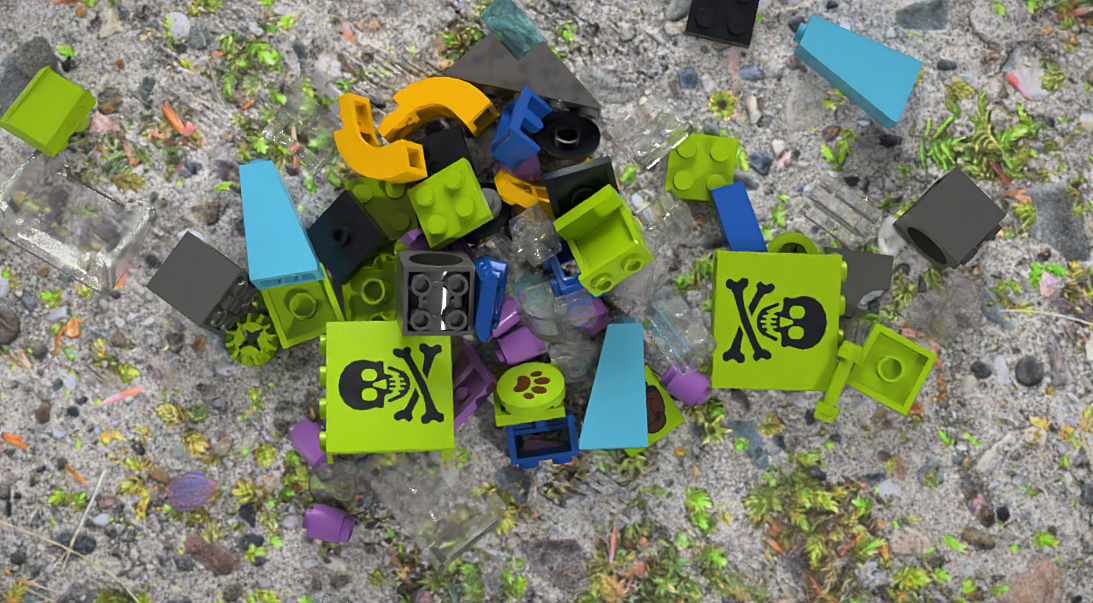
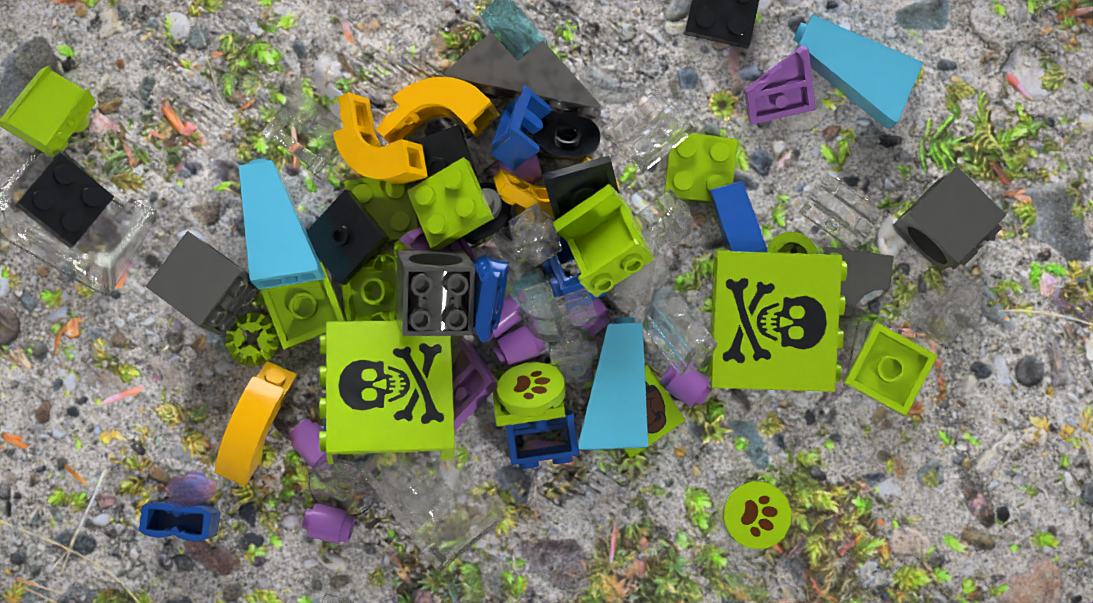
lime bar [813,340,864,424] -> none
none -> black plate [15,153,115,249]
none -> blue brick [139,501,220,542]
none -> yellow arch [214,361,297,486]
none -> lime tile [723,481,792,550]
none -> medium lavender wing [744,46,816,125]

